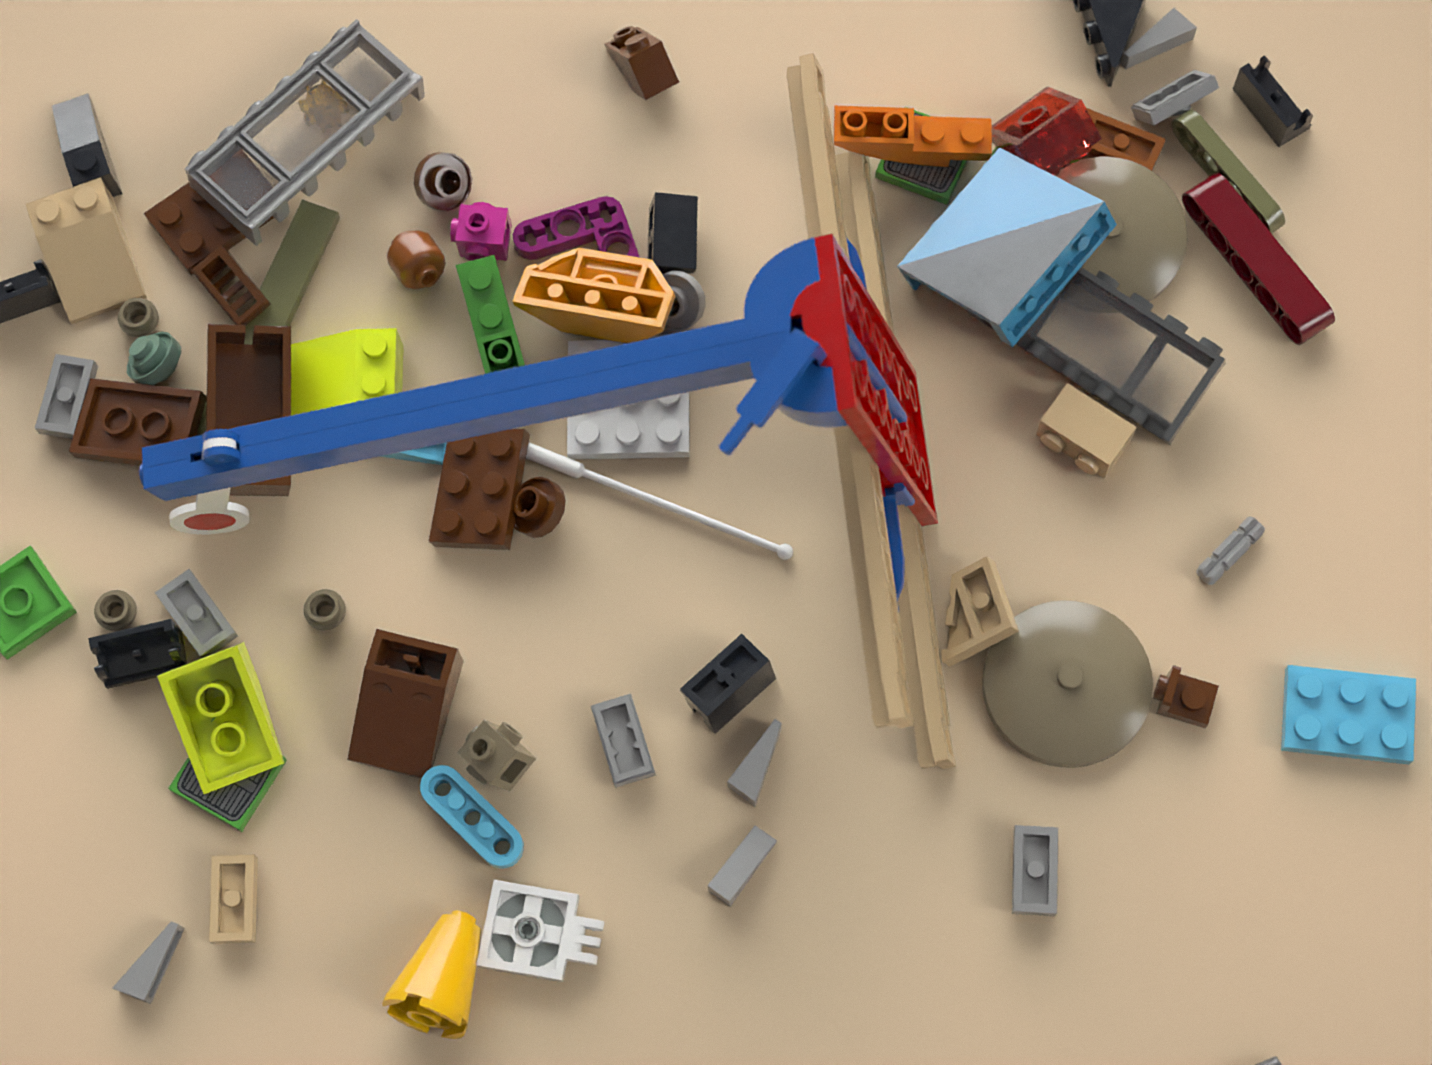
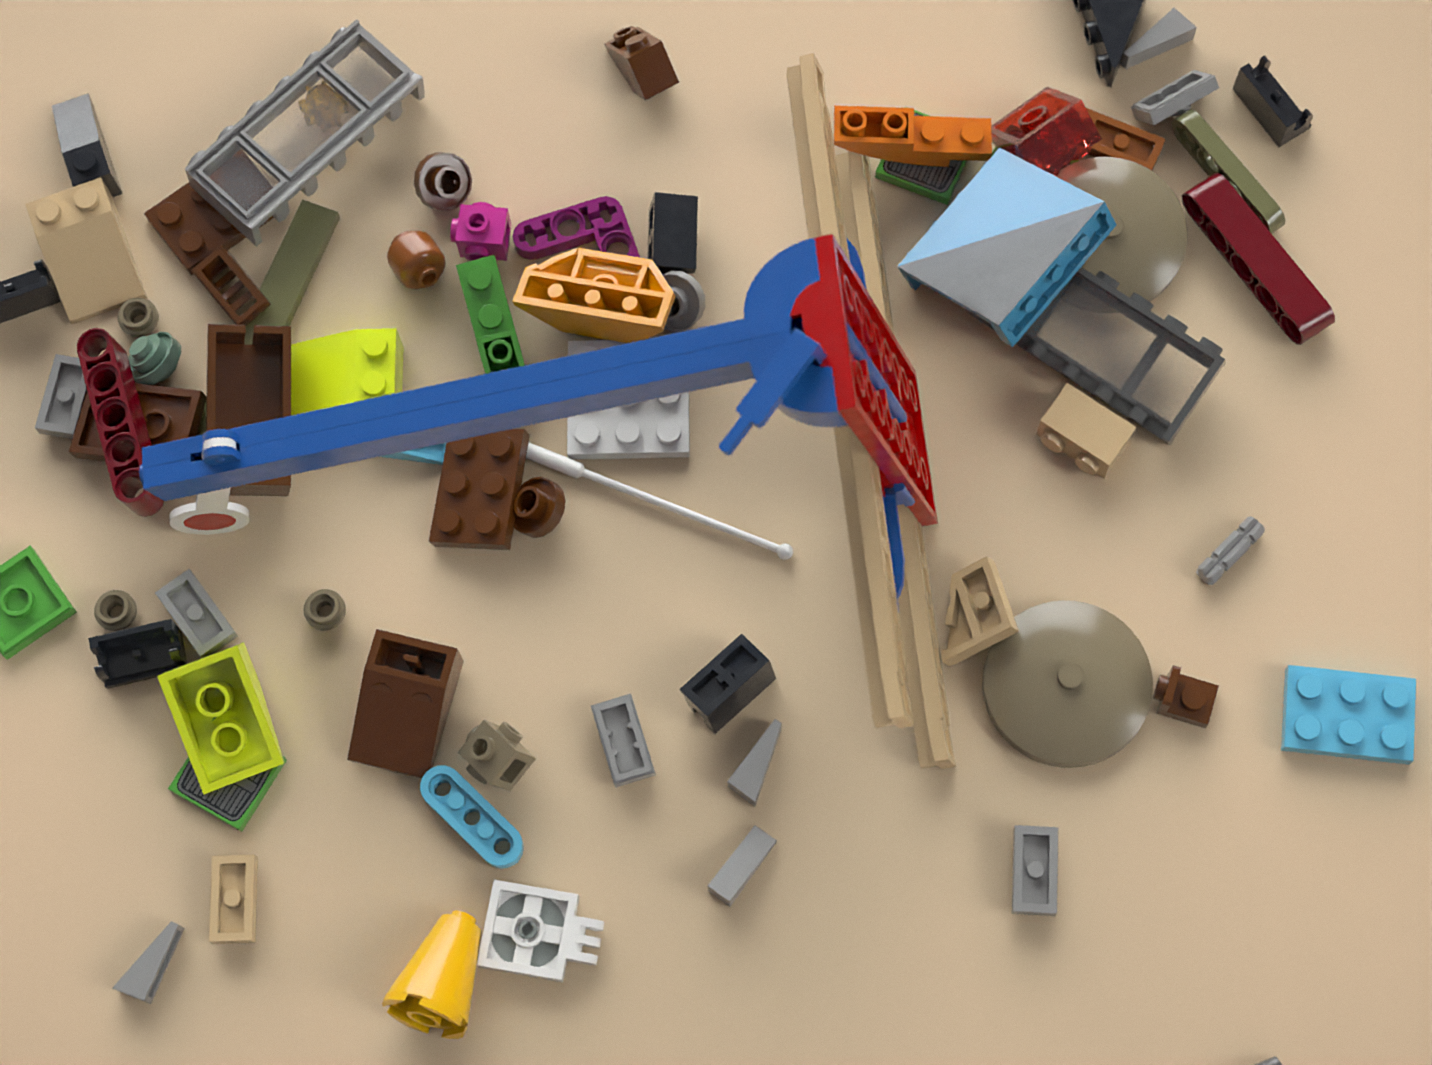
none -> dark red beam [77,328,164,517]

